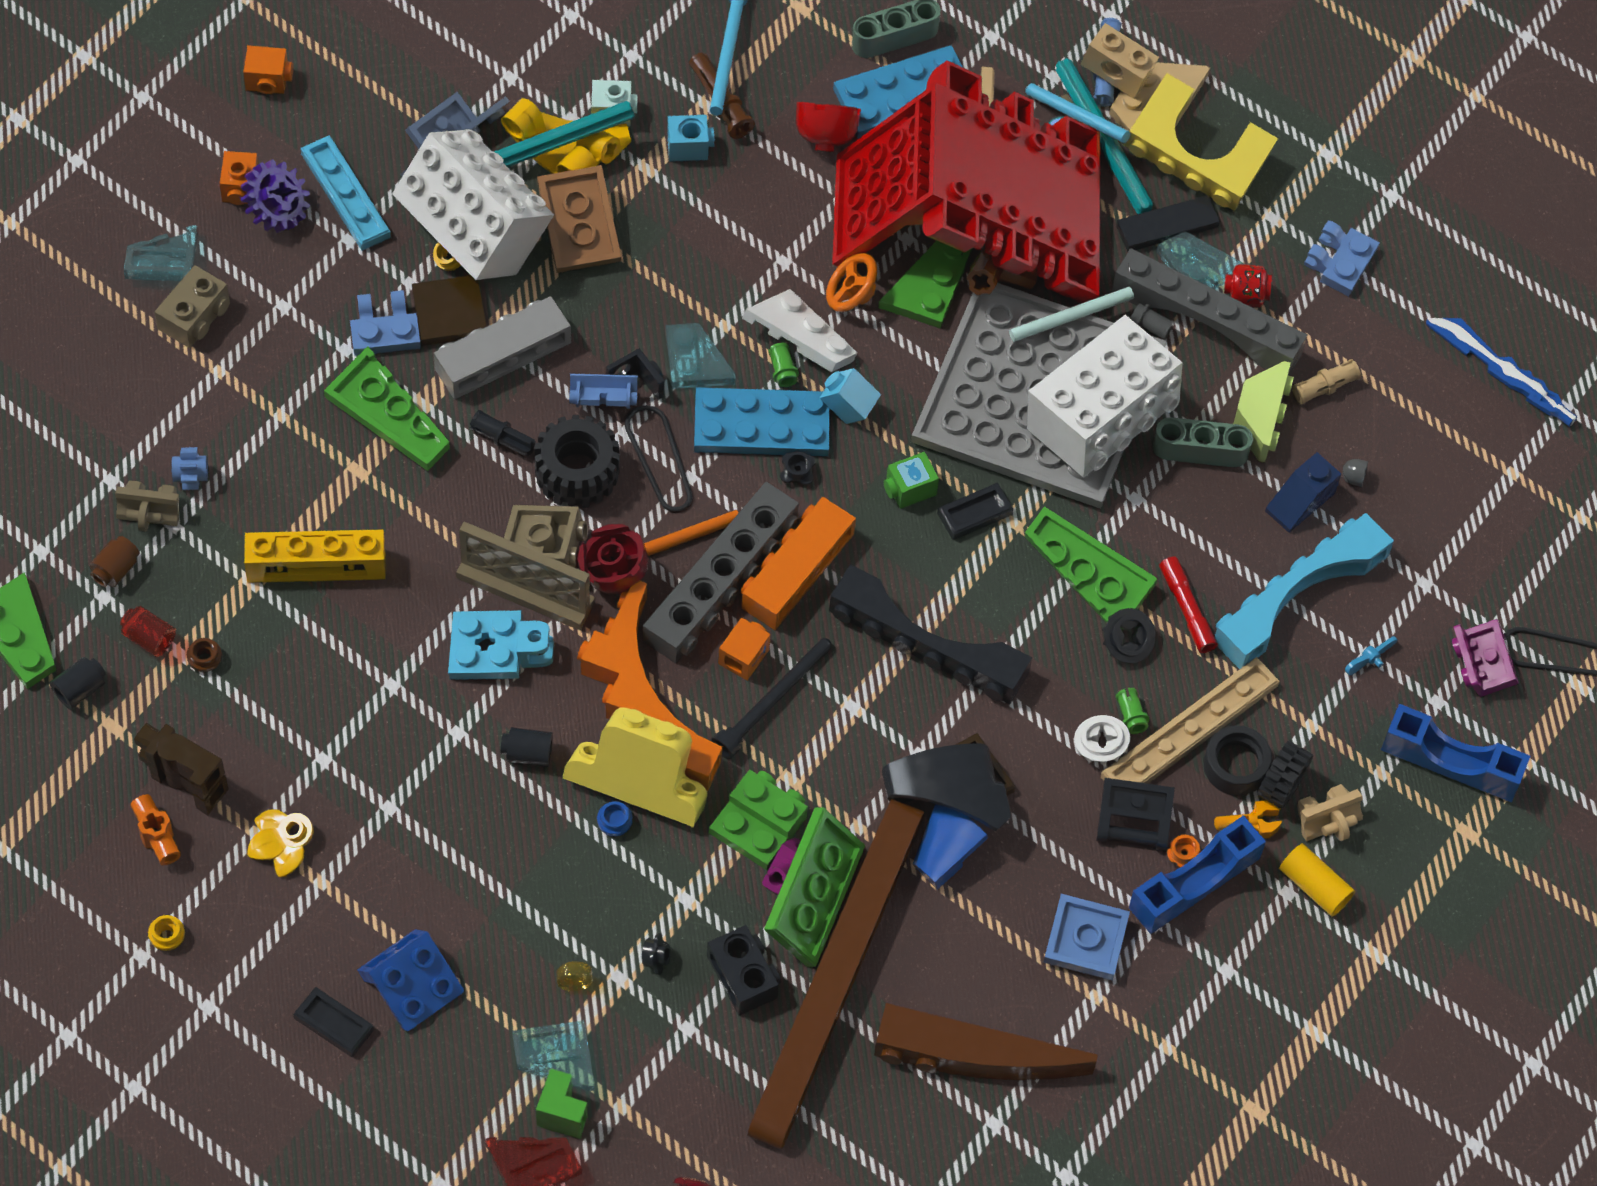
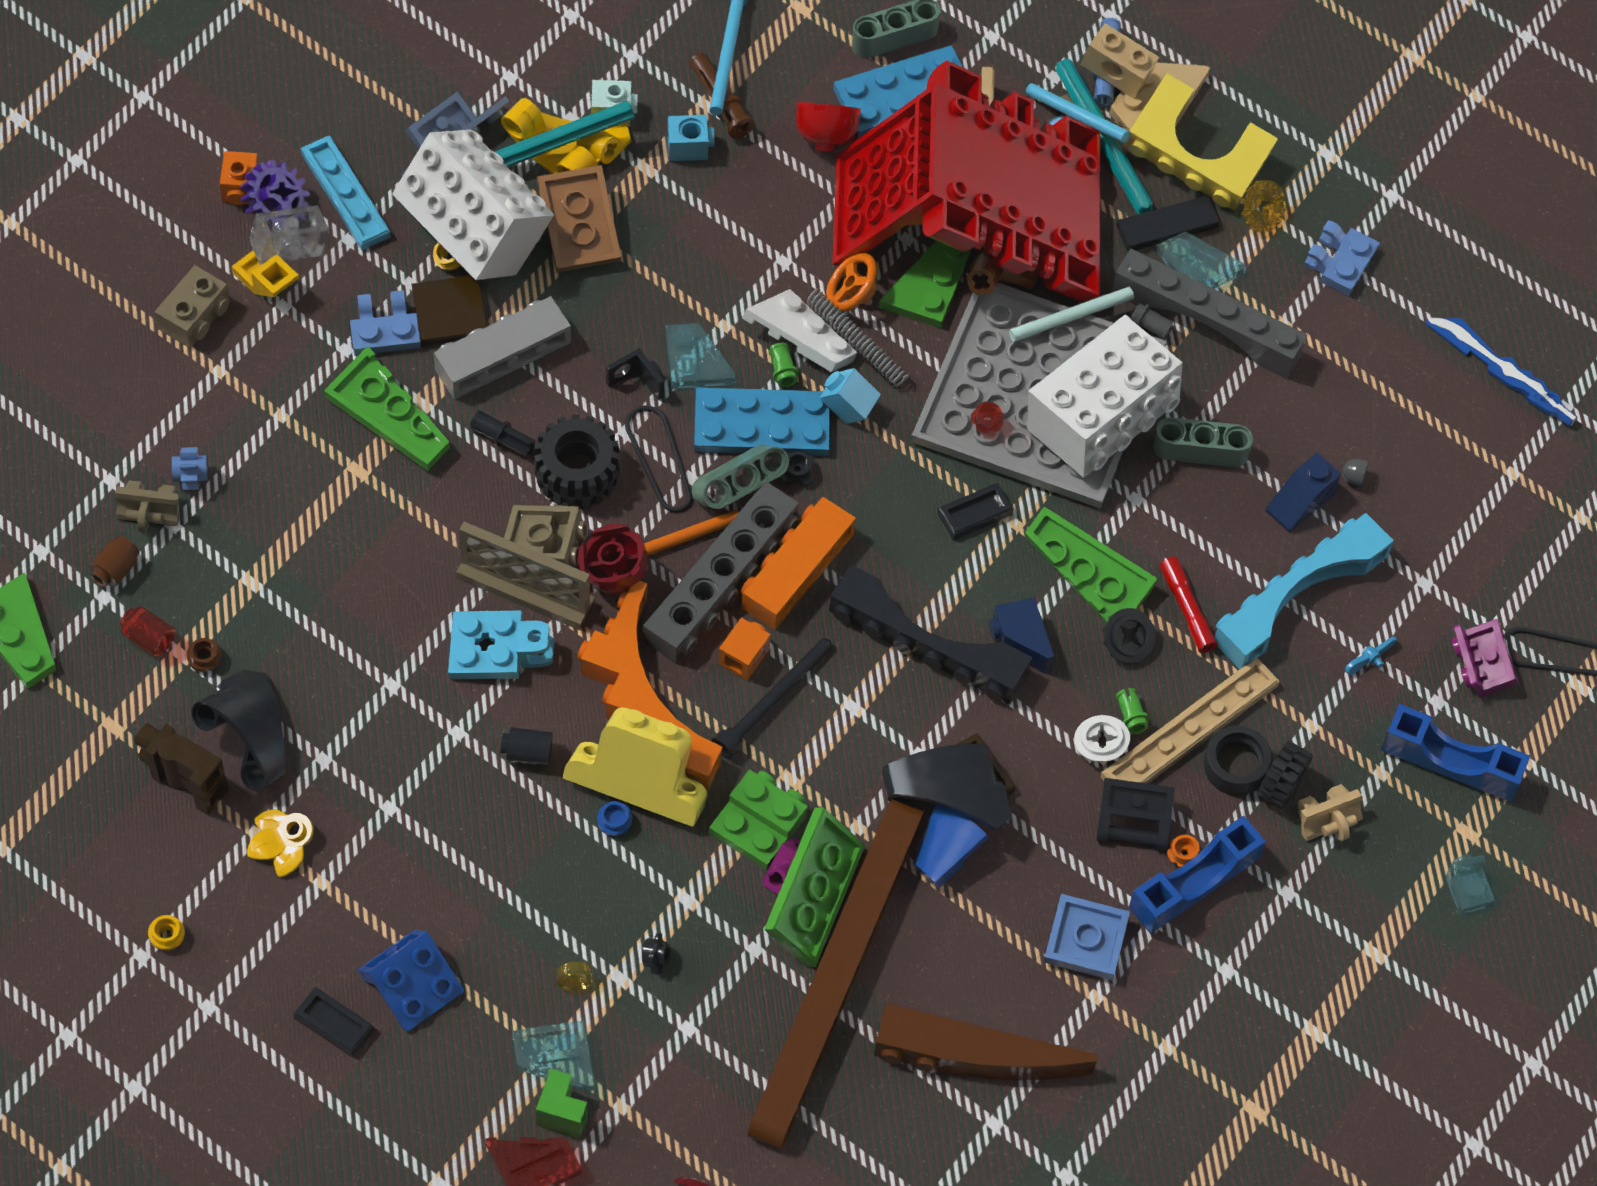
black brick [49,657,106,710] -> none
clear light blue wing [124,225,198,281] -> none
orange axle [130,794,181,866] -> none
orange brick [243,45,293,94] -> none
yellow brick [244,529,386,583] -> none
medium blue hinge [569,374,638,409] -> none
black brick [707,925,781,1016] -> none
bright green brick [884,452,939,509] -> none
light orange bar [1214,800,1282,838] -> none
red head [1224,264,1272,308] -> none
yellowish green slope [1233,361,1294,462] -> none
yellow pin [1279,843,1356,917] -> none
tan pin [1292,359,1361,405] -> none
none -> black panel [191,670,286,792]
none -> yellow slope [232,248,299,297]
none -> clear brick [249,205,329,265]
none -> sand green beam [692,444,789,509]
none -> light grey piece [807,288,909,387]
none -> clear red plate [971,401,1004,434]
none -> dark blue slope [989,597,1054,674]
none -> clear yellow gear [1240,180,1286,232]
none -> clear light blue bracket [1445,855,1496,915]

